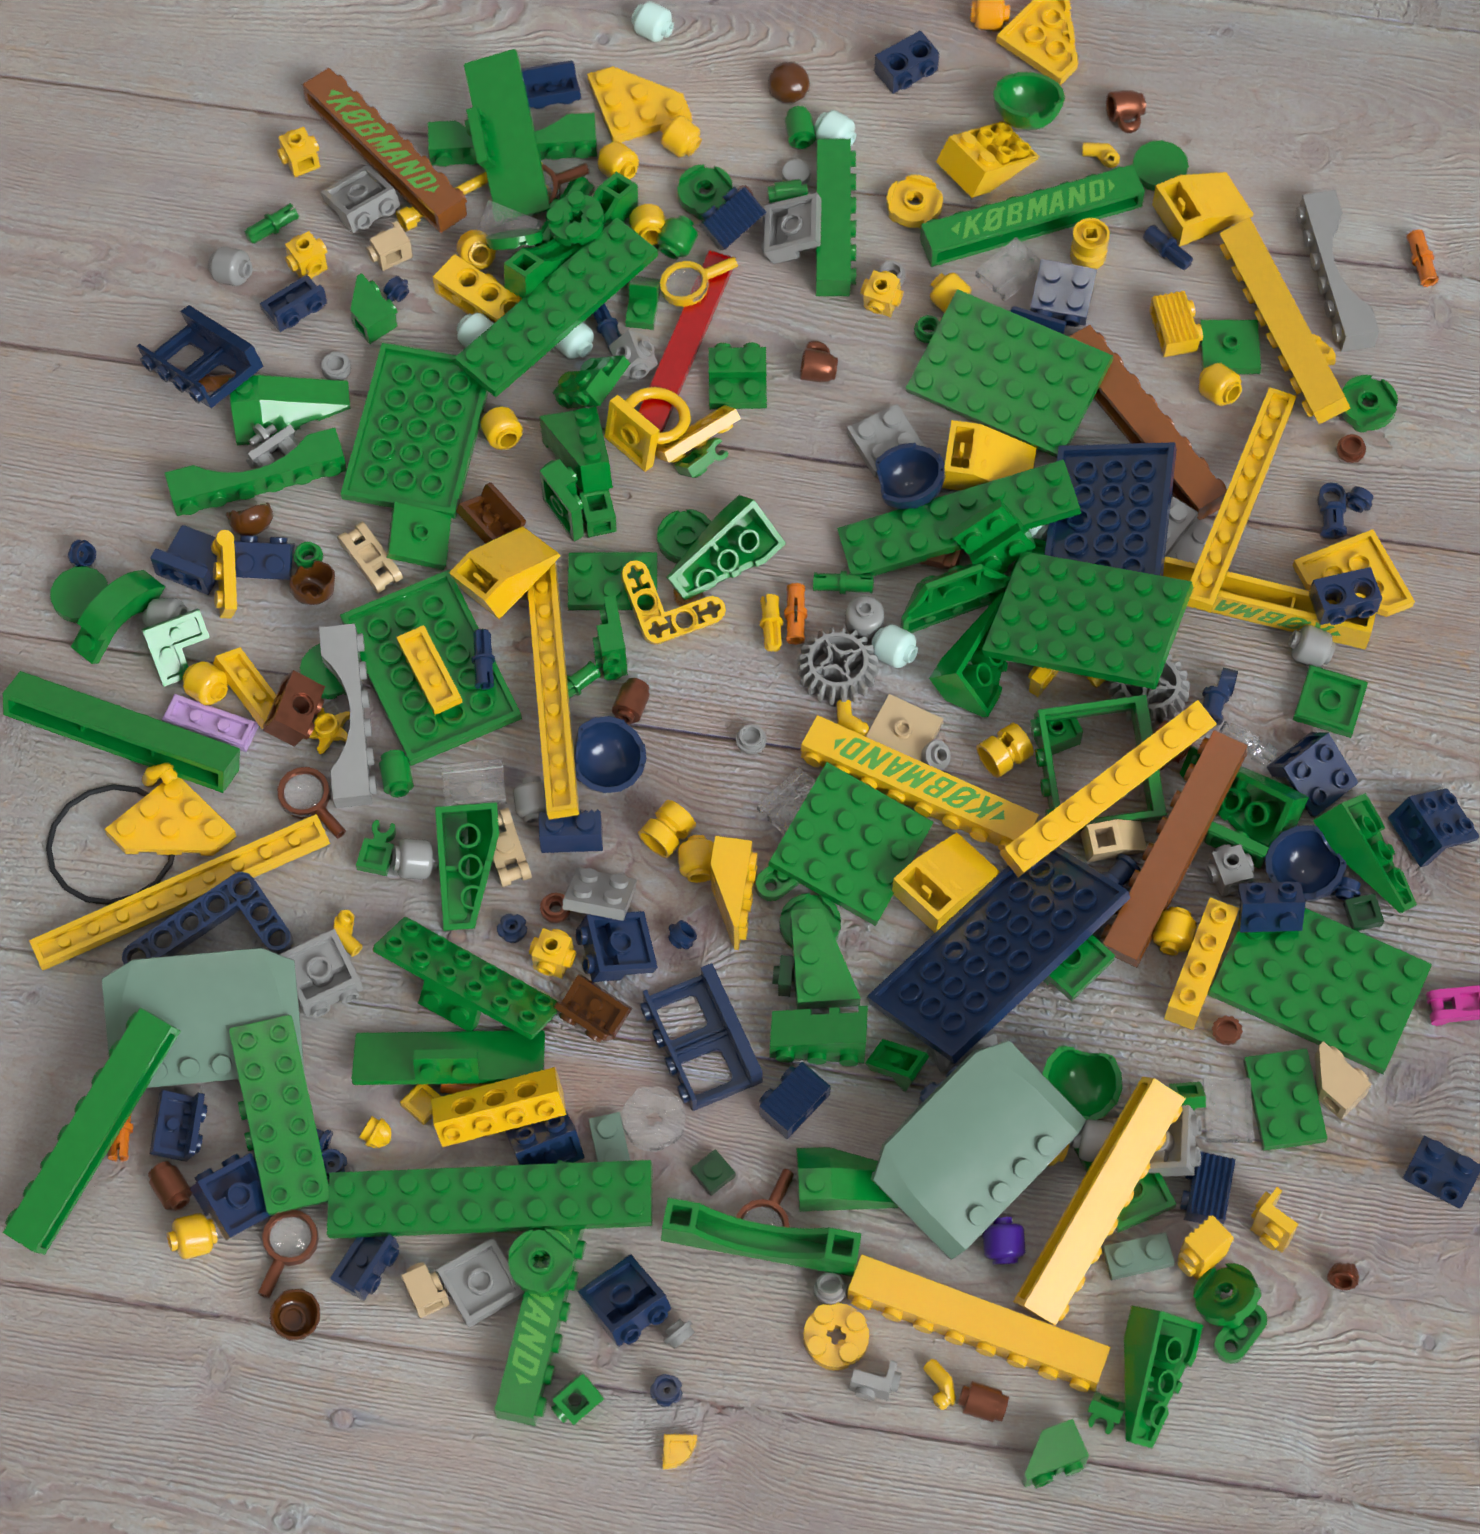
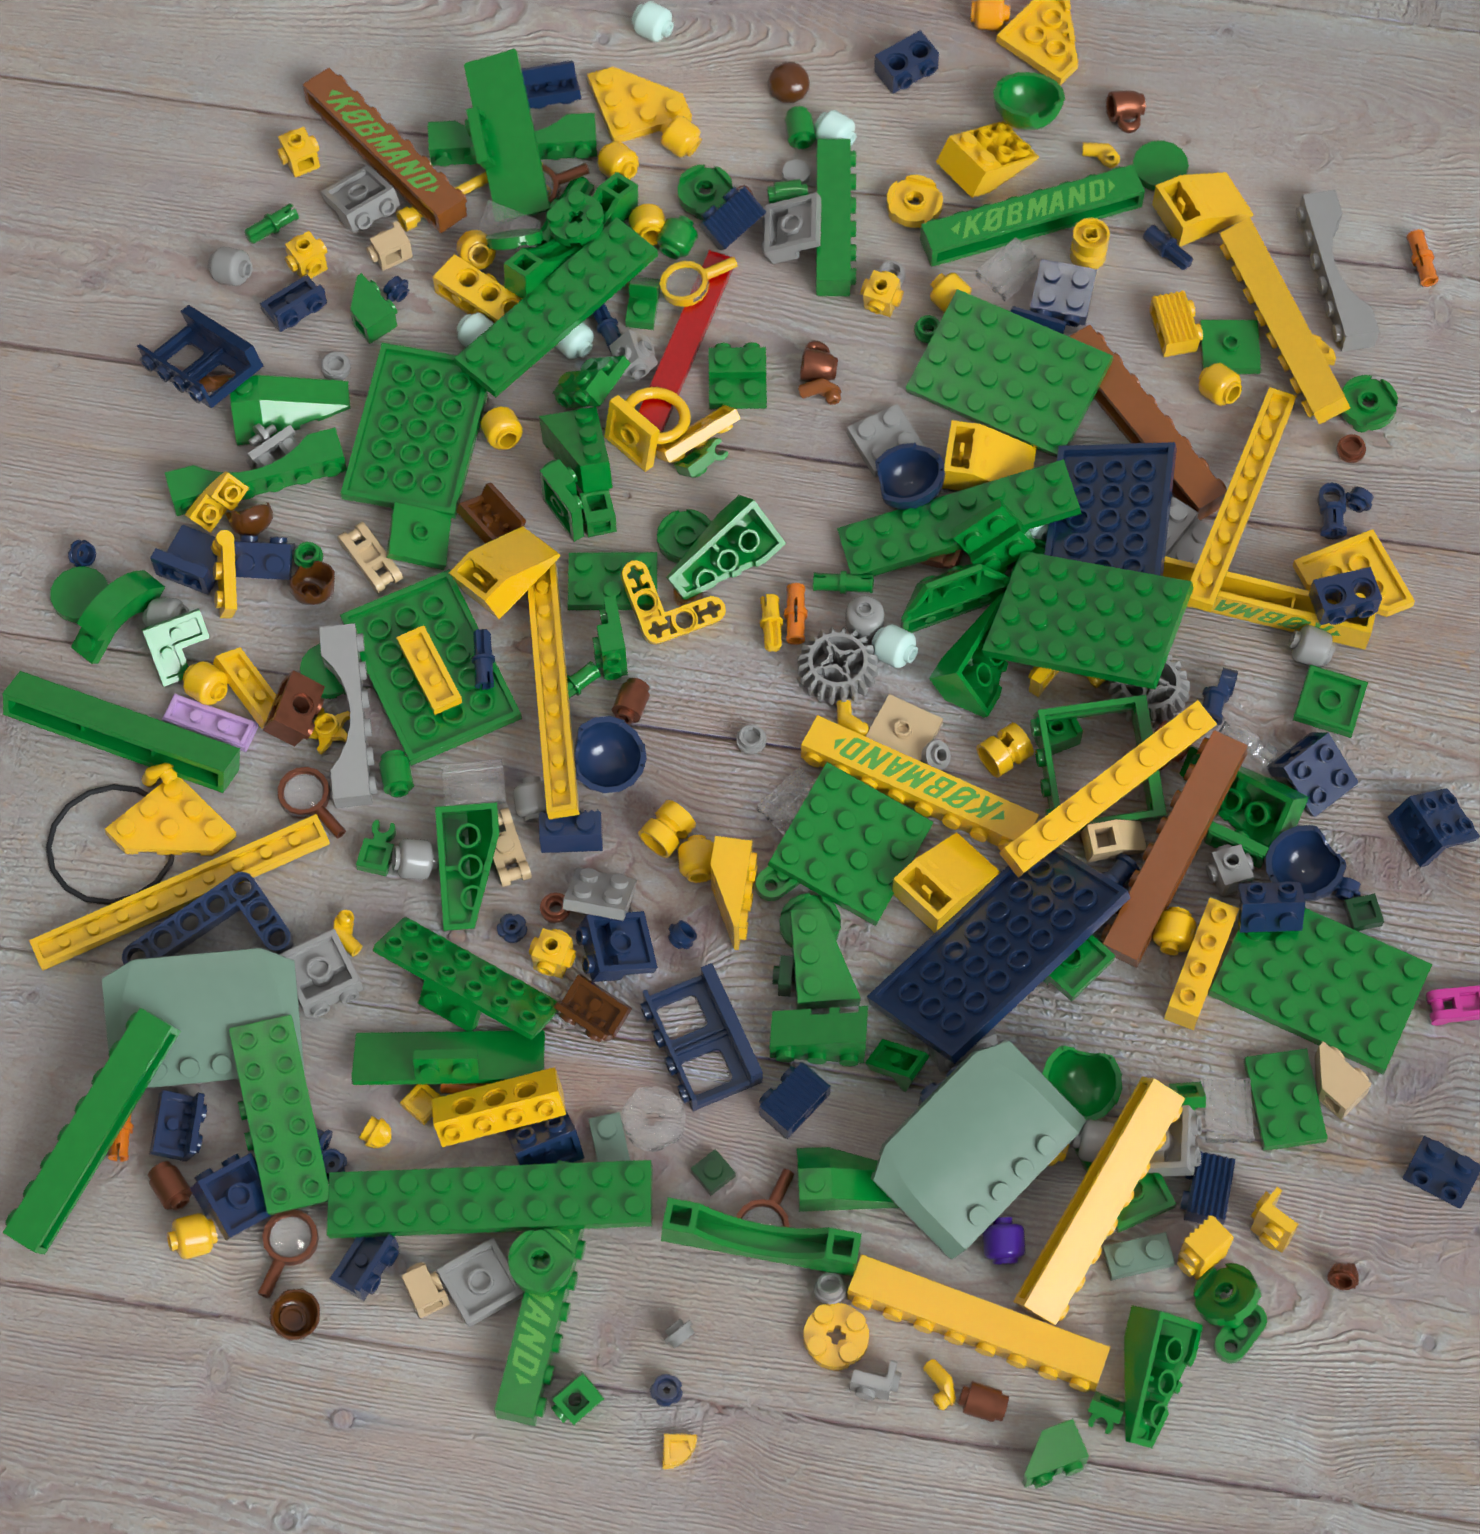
dark blue plate [578,1254,672,1347] -> none
copper piece [1212,1015,1243,1046] -> none
green wedge [1313,793,1417,914] -> none
none -> yellow slope [185,471,249,533]
none -> dark orange arm [798,378,841,405]

